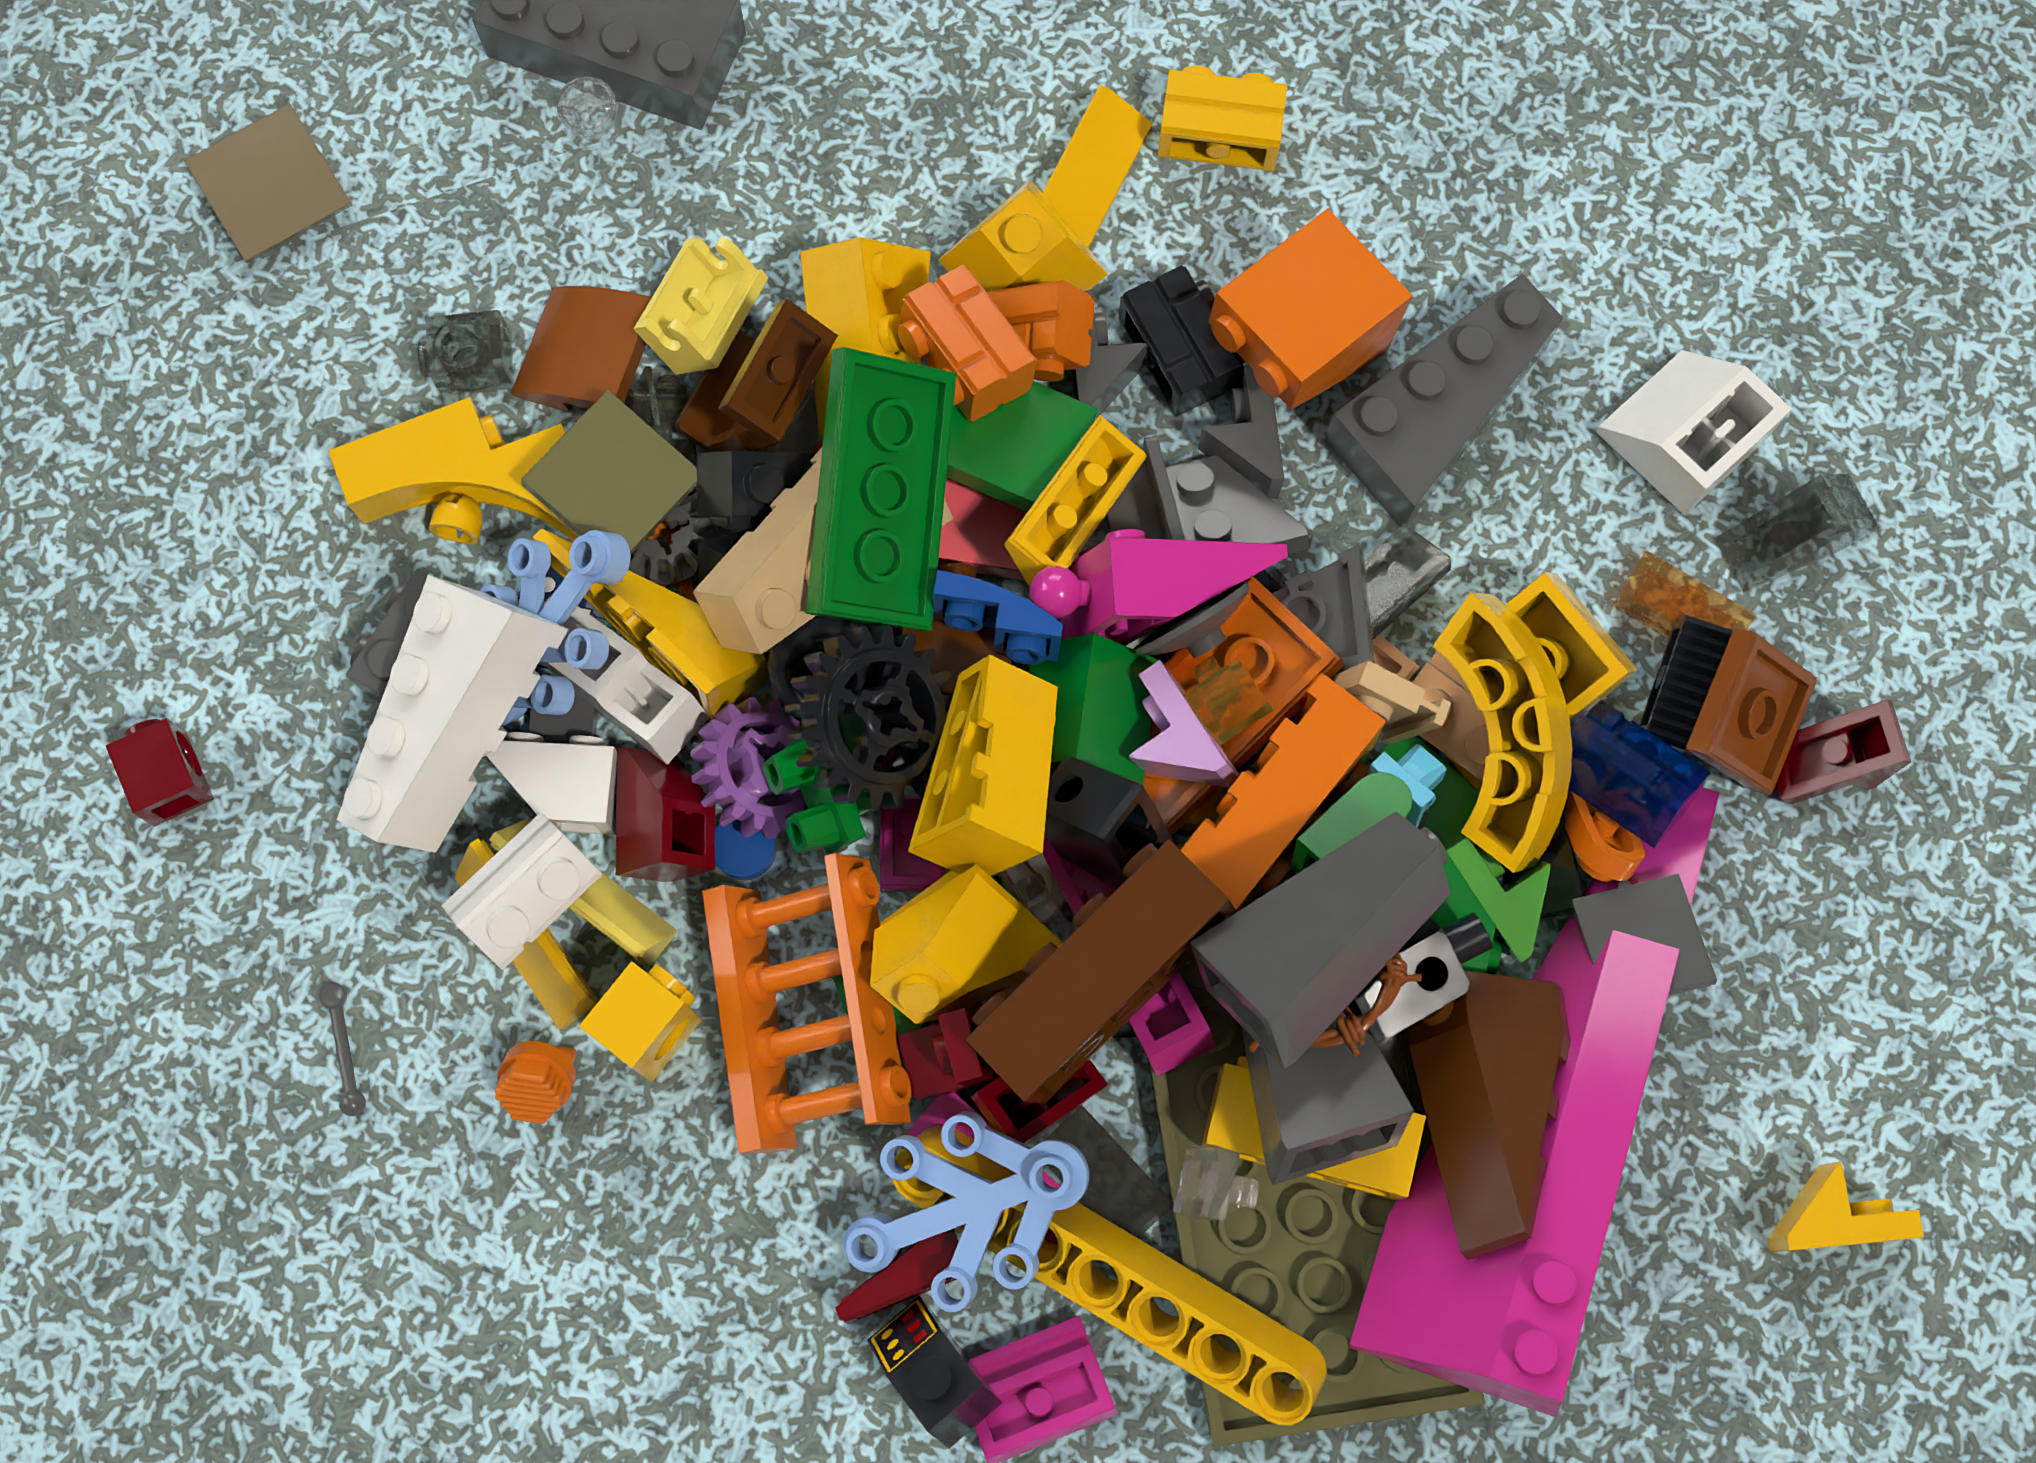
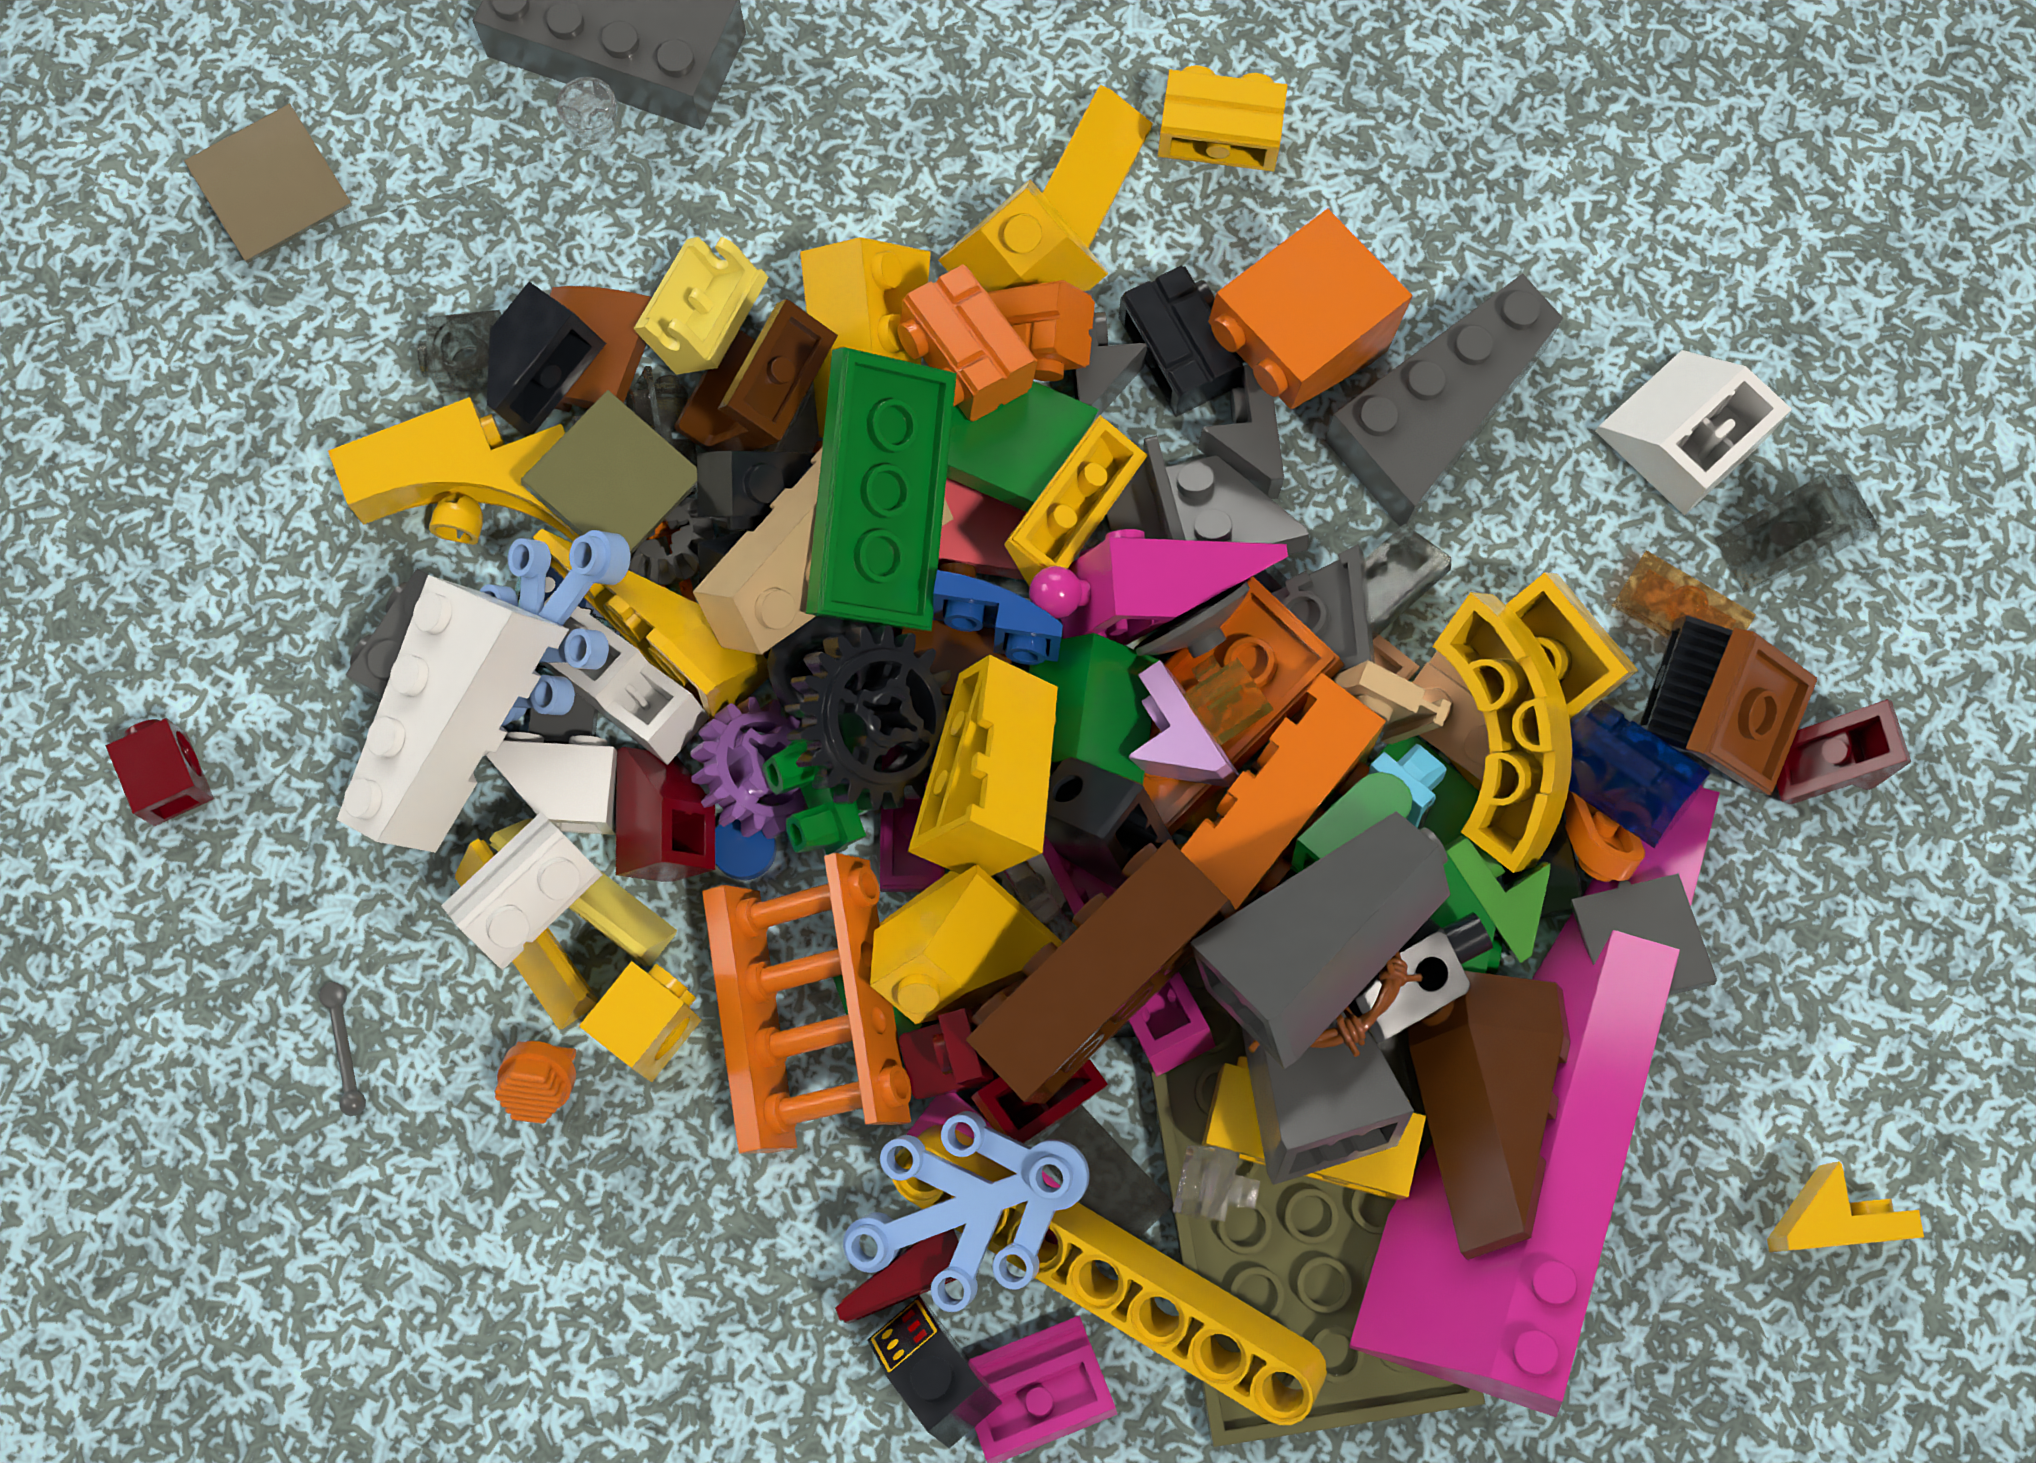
none -> black slope [487,282,607,437]

